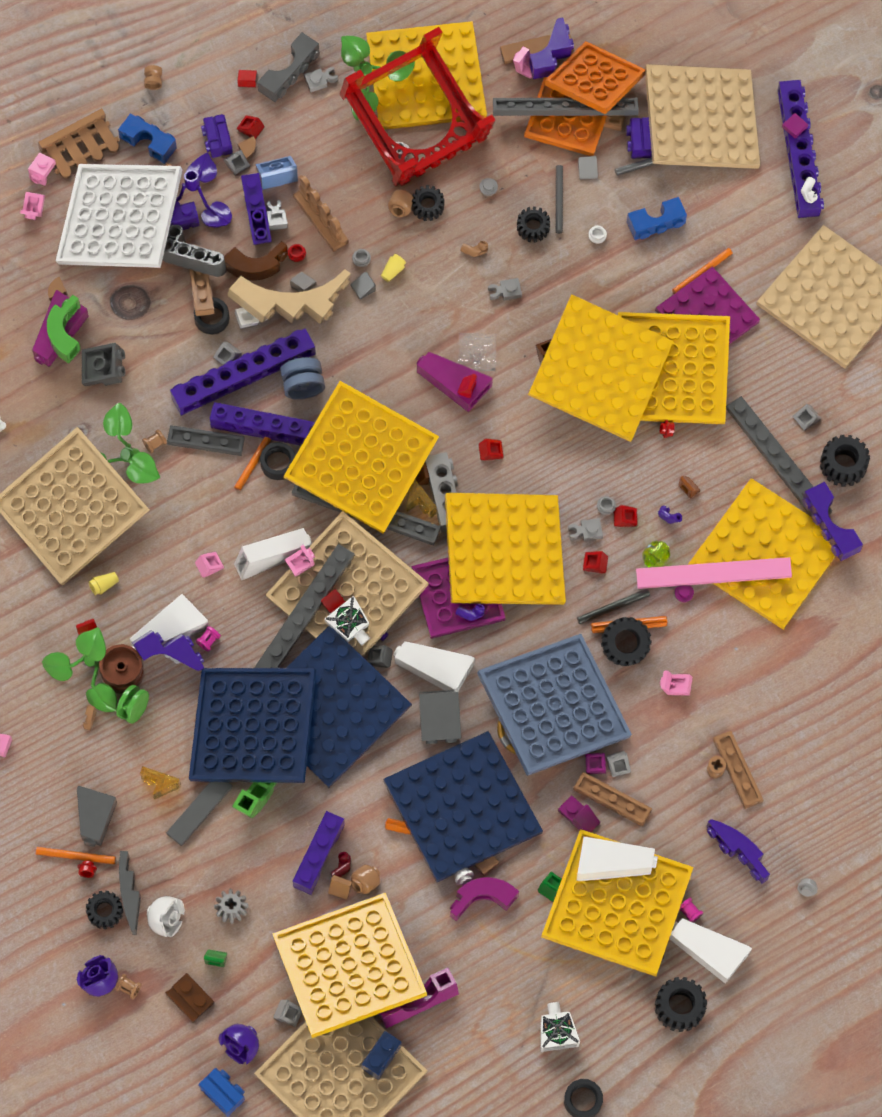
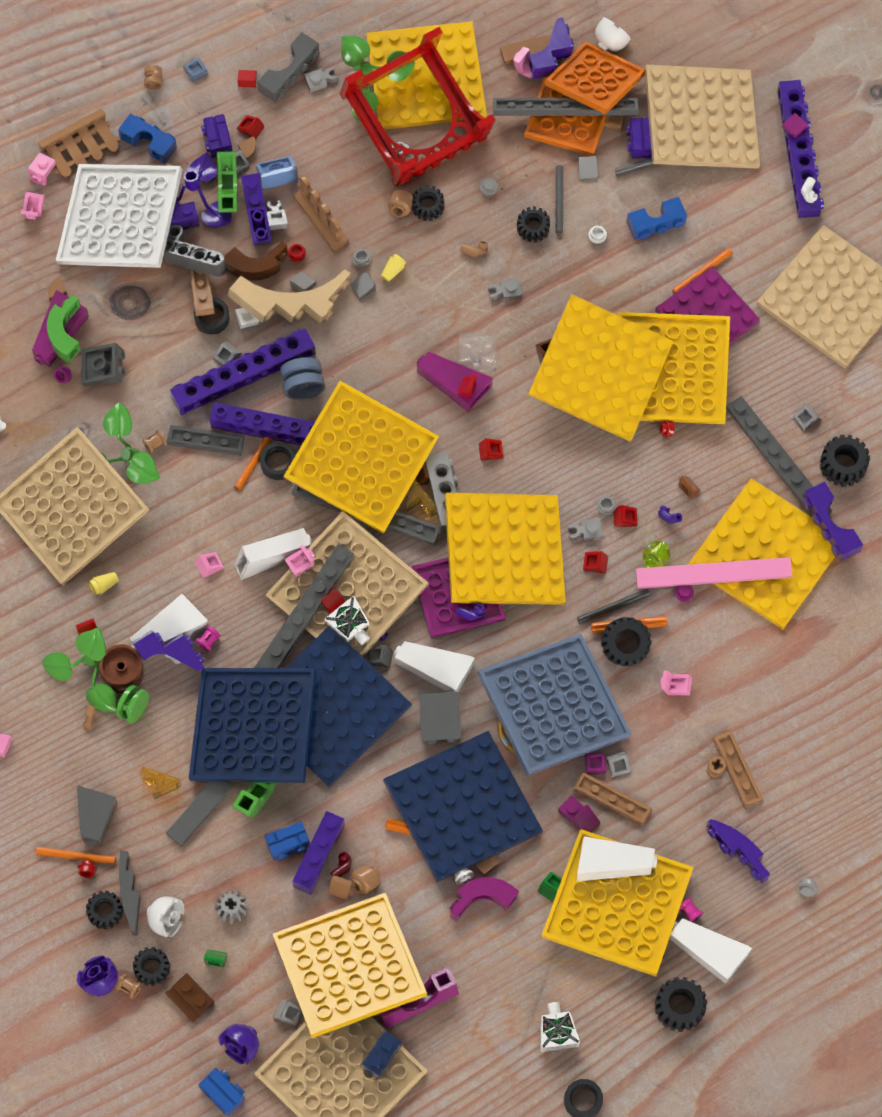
none -> magenta plate [54,365,72,383]
none -> black tyre [133,947,170,986]
none -> sand blue tile [183,57,208,82]
none -> bright green arch [217,151,238,212]
none -> blue brick [264,821,310,861]
none -> white cylinder [595,17,631,52]

